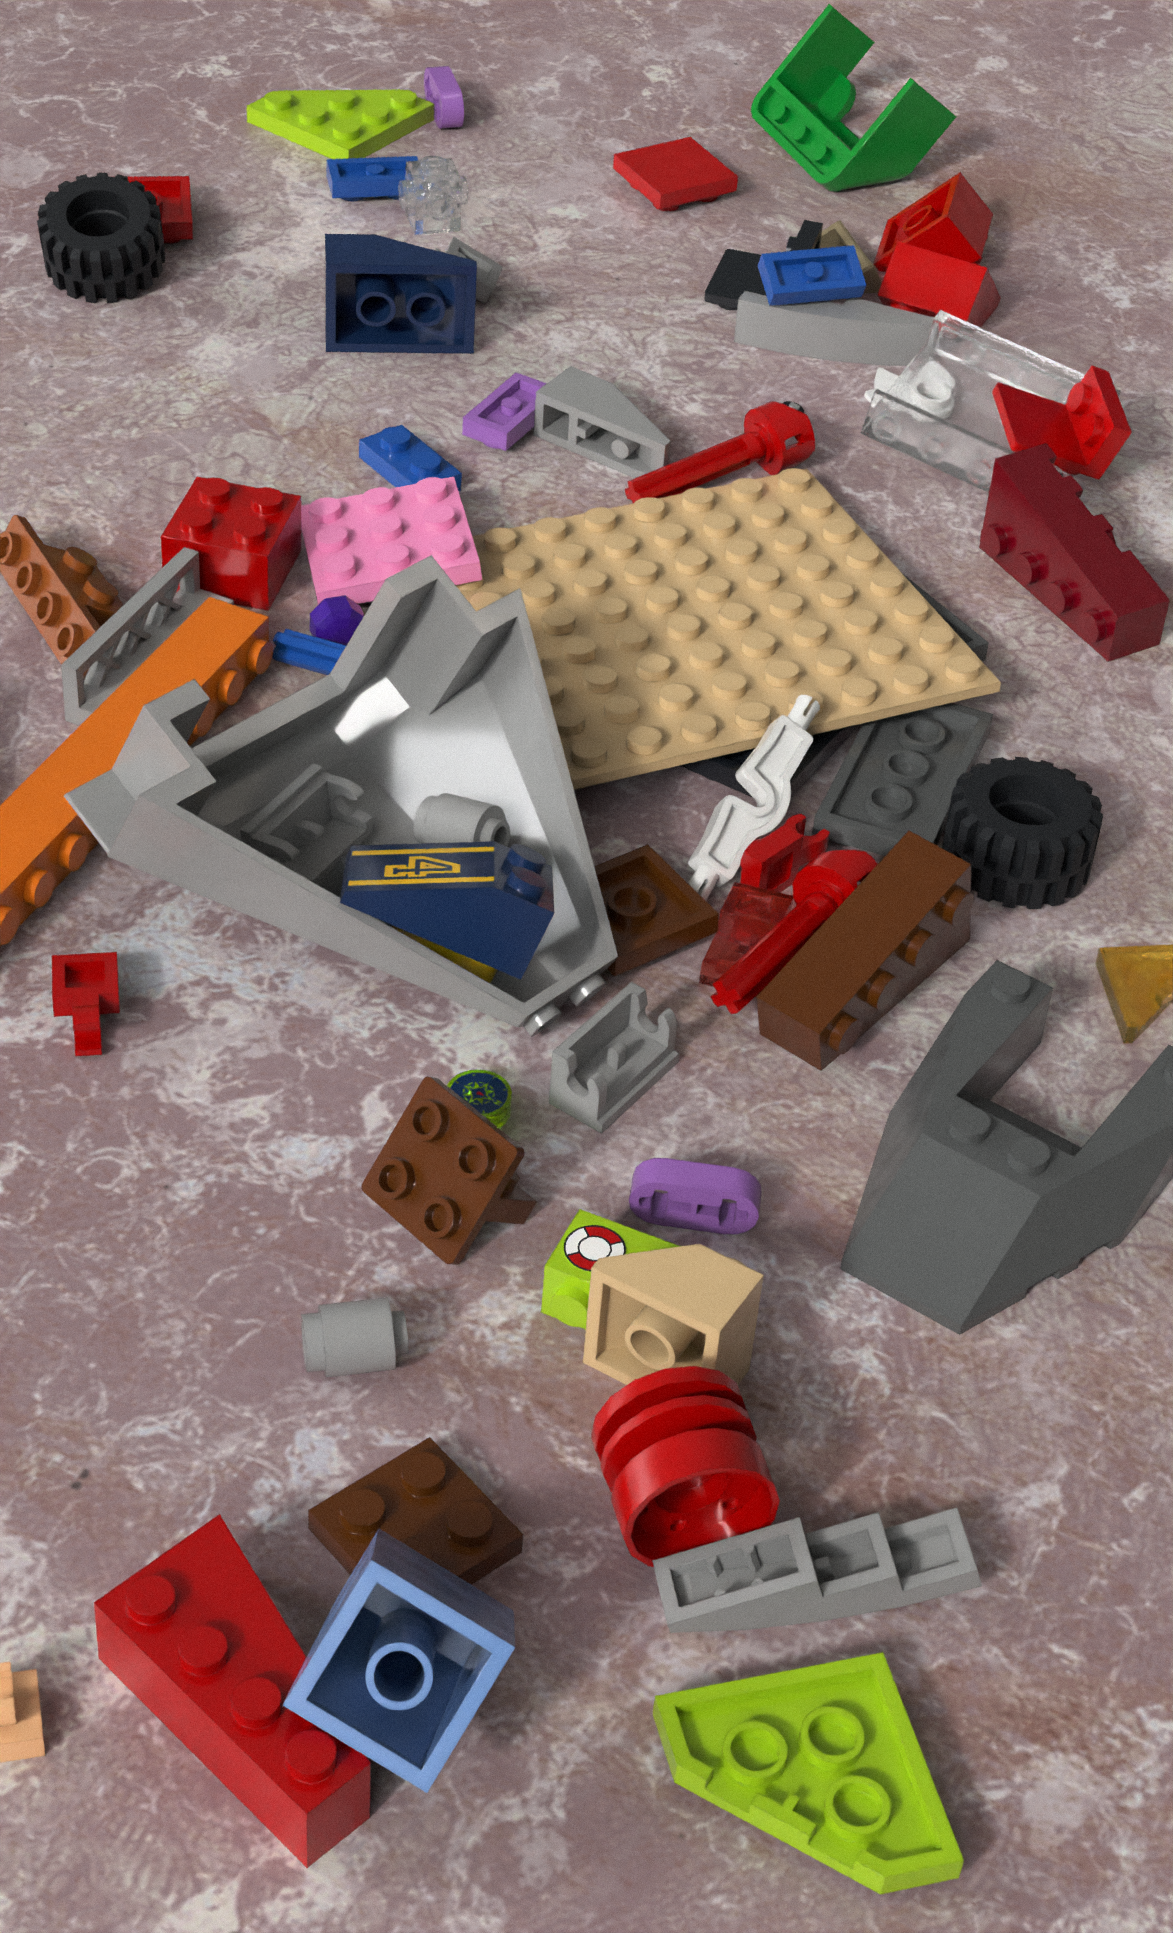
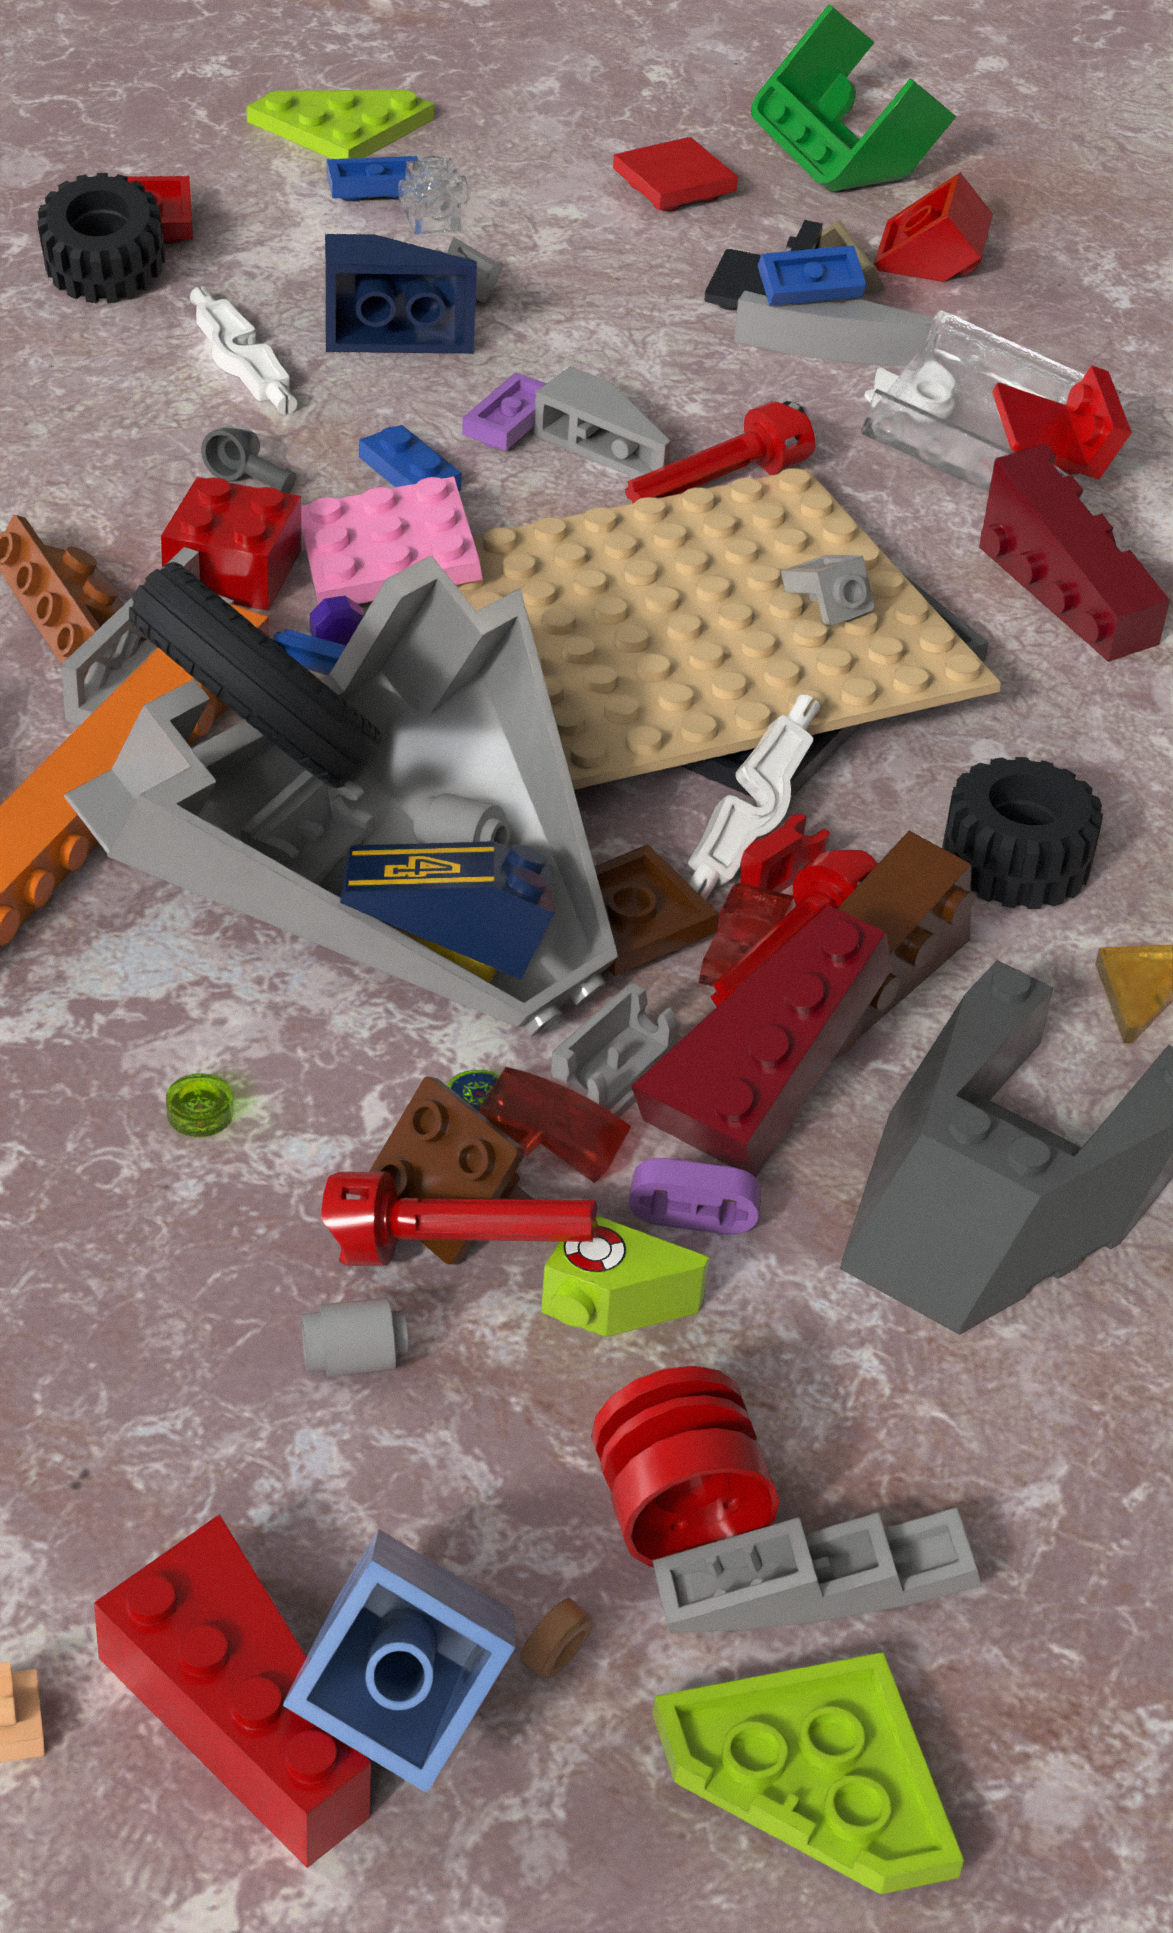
red plate [52,952,120,1056] -> none
reddish brown plate [308,1437,523,1585] -> none
medium lavender beam [424,66,464,129] -> none
tan slope [583,1244,764,1385] -> none
dark grey plate [812,703,993,856] -> none
red slope [877,241,1001,338] -> none
none -> black tyre [129,562,381,788]
none -> clear neon green tile [166,1073,234,1137]
none -> white piece [190,286,298,415]
none -> dark grey bar [201,426,296,493]
none -> red piece [321,1172,598,1266]
none -> clear red slope [477,1067,632,1183]
none -> medium nougat tile [520,1598,593,1679]
none -> dark red wedge [631,905,892,1177]
none -> light grey bracket [781,555,874,625]

